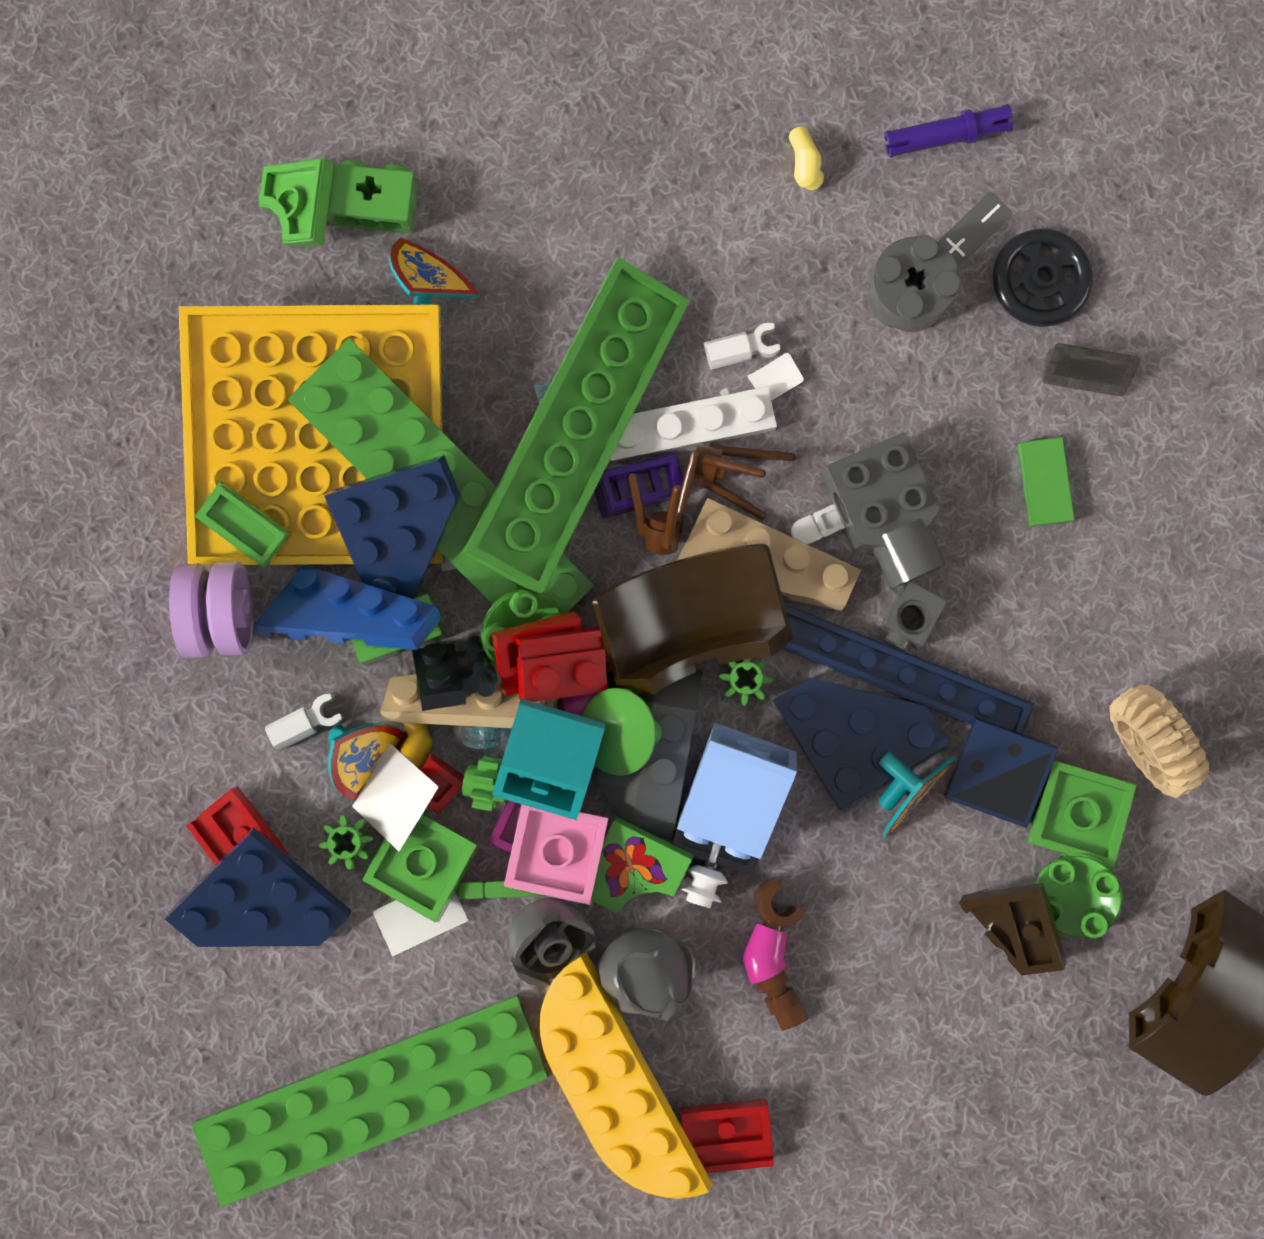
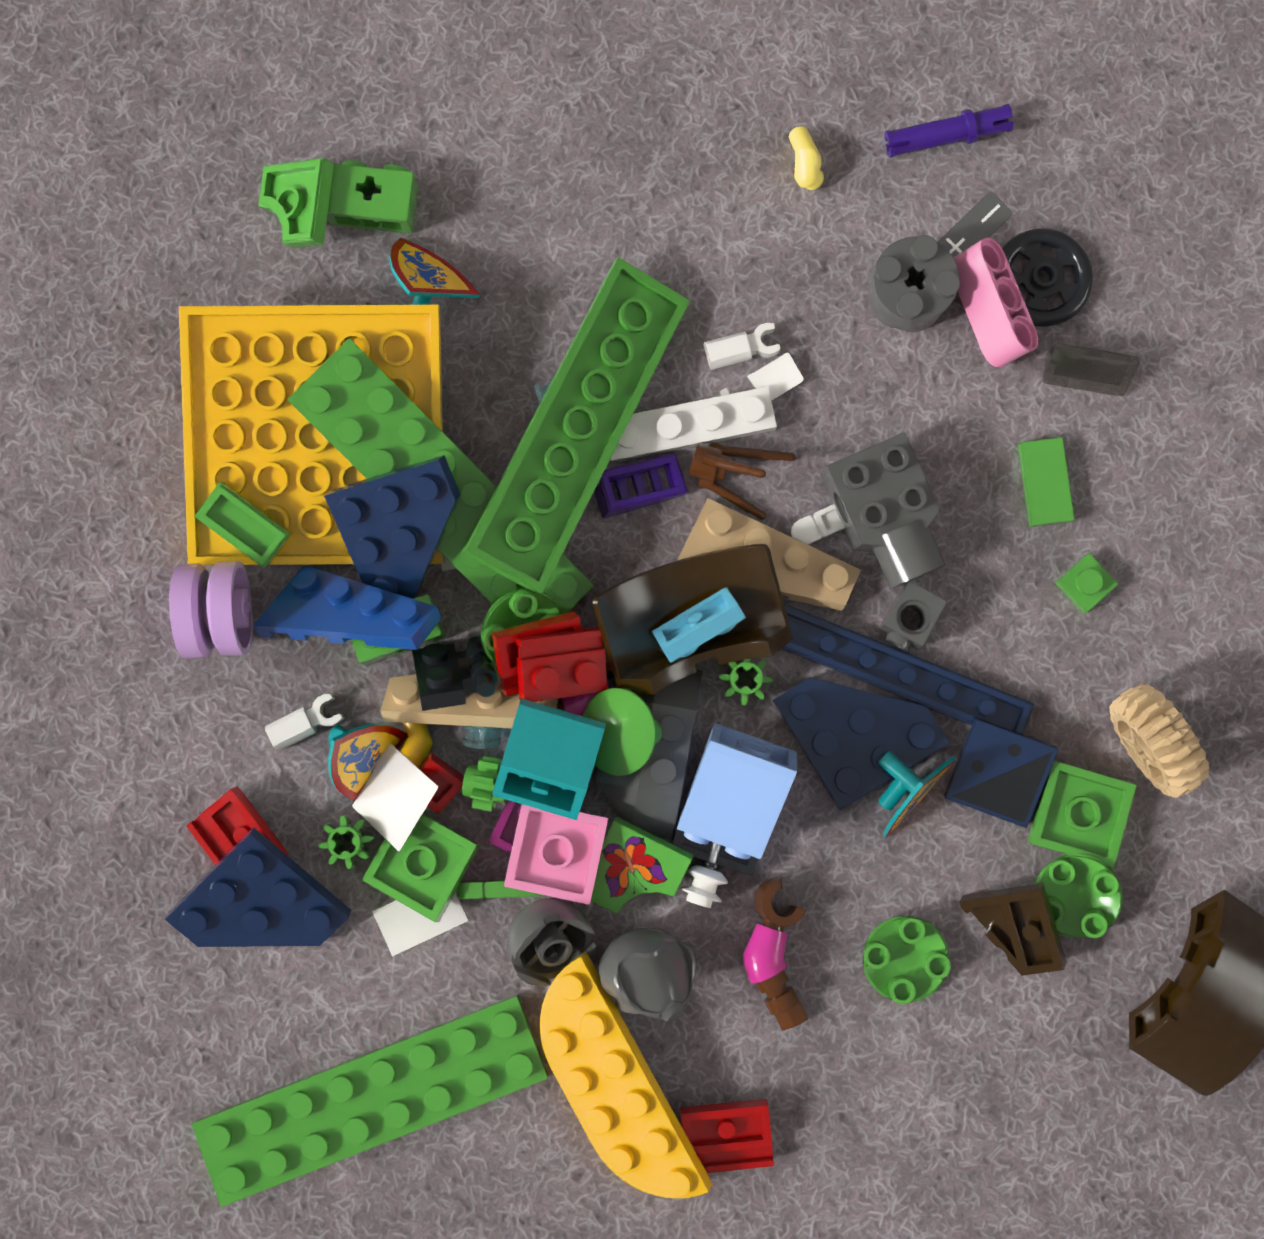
reddish brown plant [629,450,699,555] -> none
none -> medium azure plate [652,587,746,663]
none -> bright green dish [862,916,951,1004]
none -> bright pink beam [953,237,1038,368]
none -> bright green plate [1055,553,1118,614]

